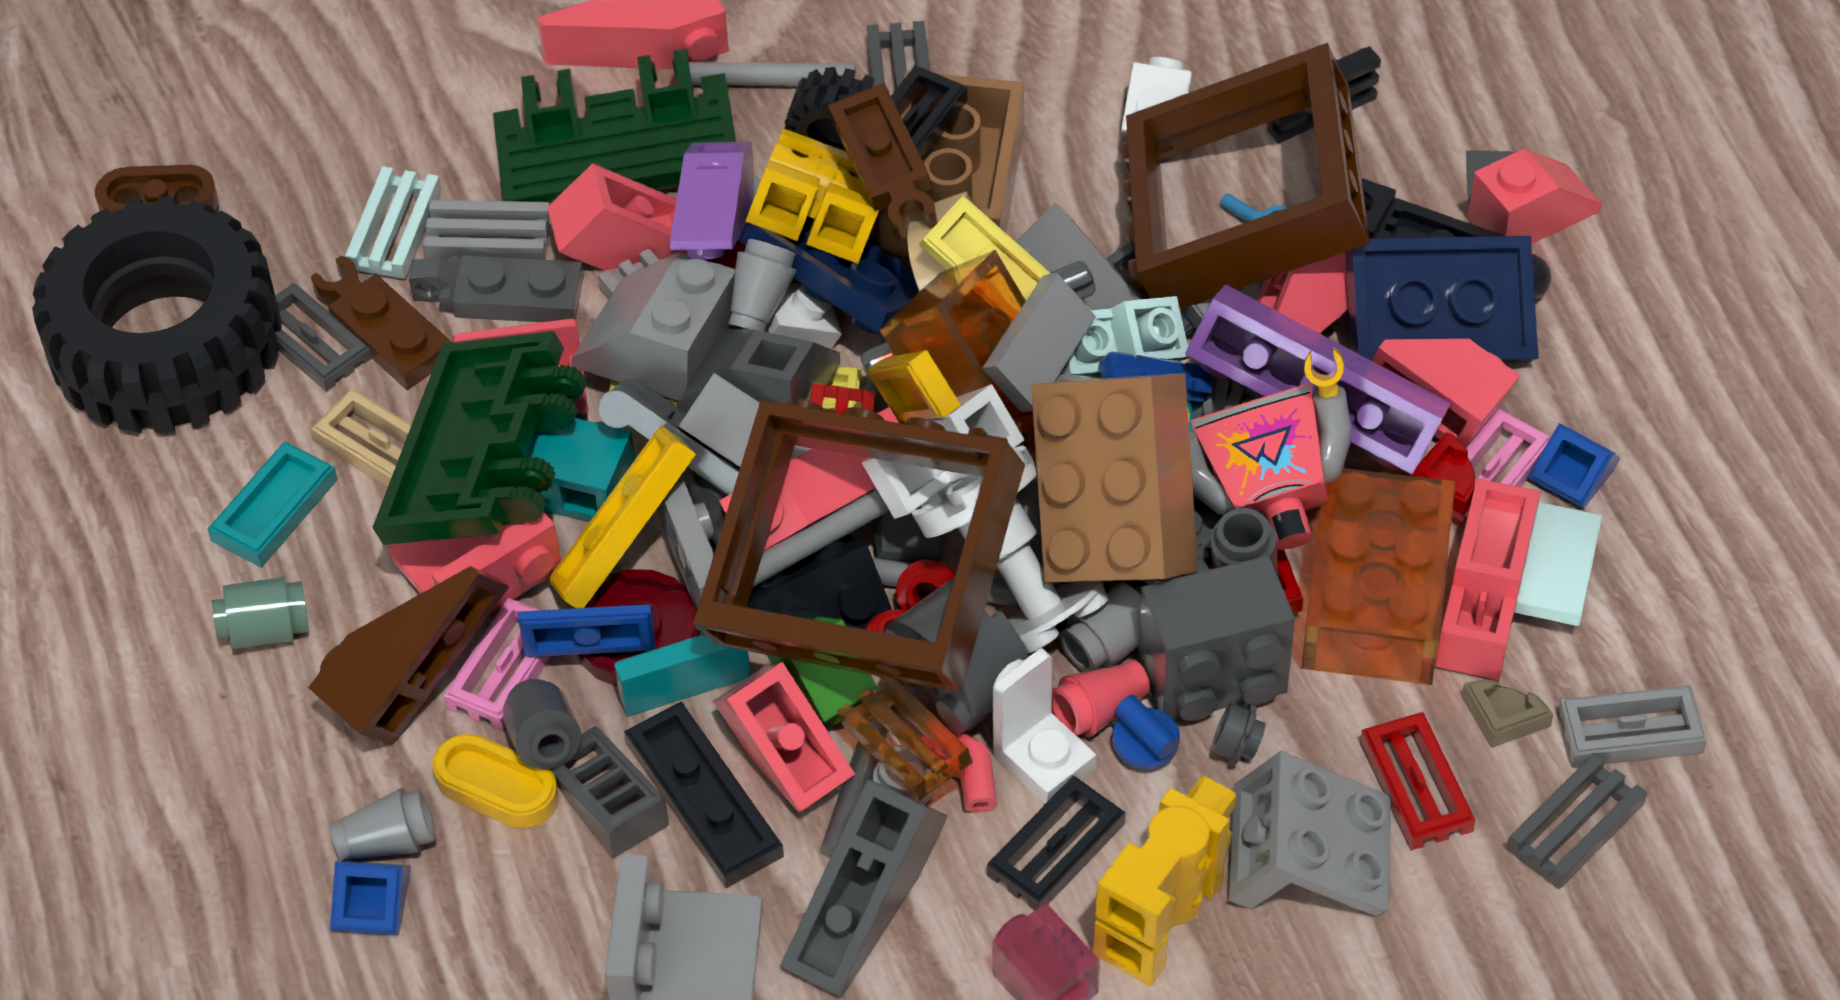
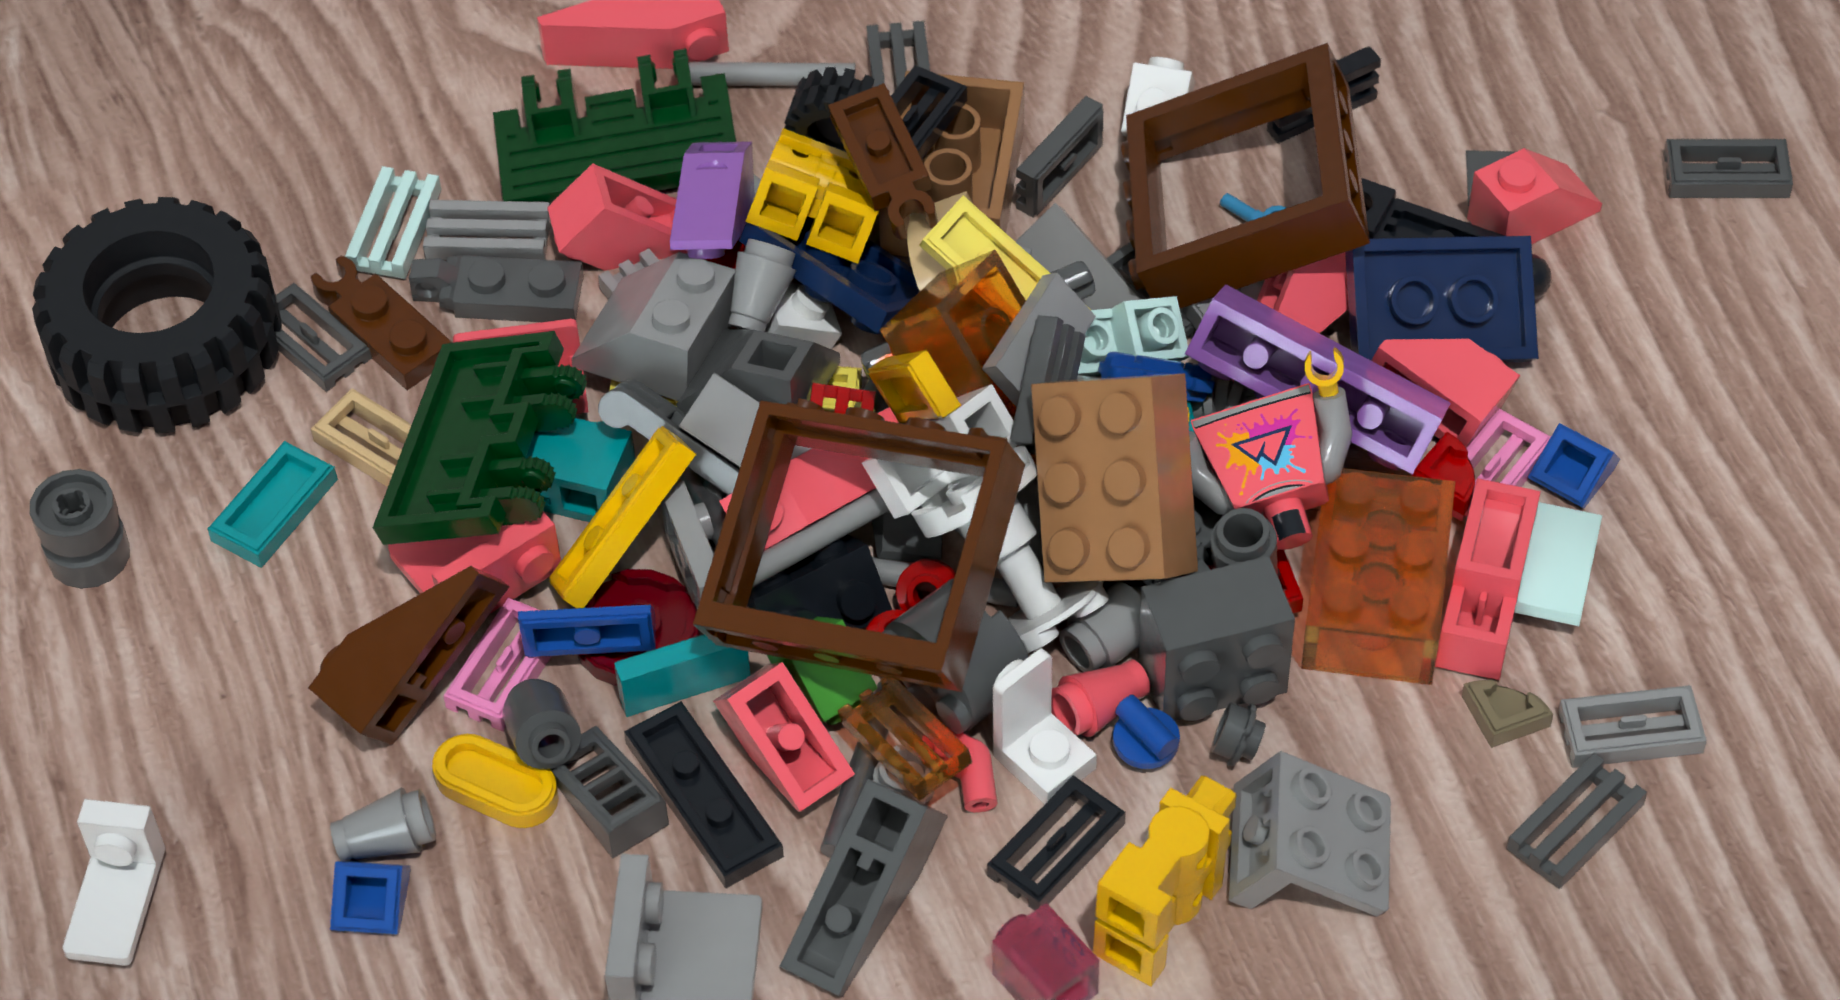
reddish brown plate [95,165,218,213] -> none
sand green brick [211,577,309,650] -> none
red tile [1360,712,1476,851] -> none
none -> dark grey wheel [30,469,130,589]
none -> white bracket [63,799,166,966]
none -> dark grey tile [1010,315,1086,456]
none -> dark grey tile [1016,96,1104,218]
none -> dark grey tile [1664,139,1793,198]

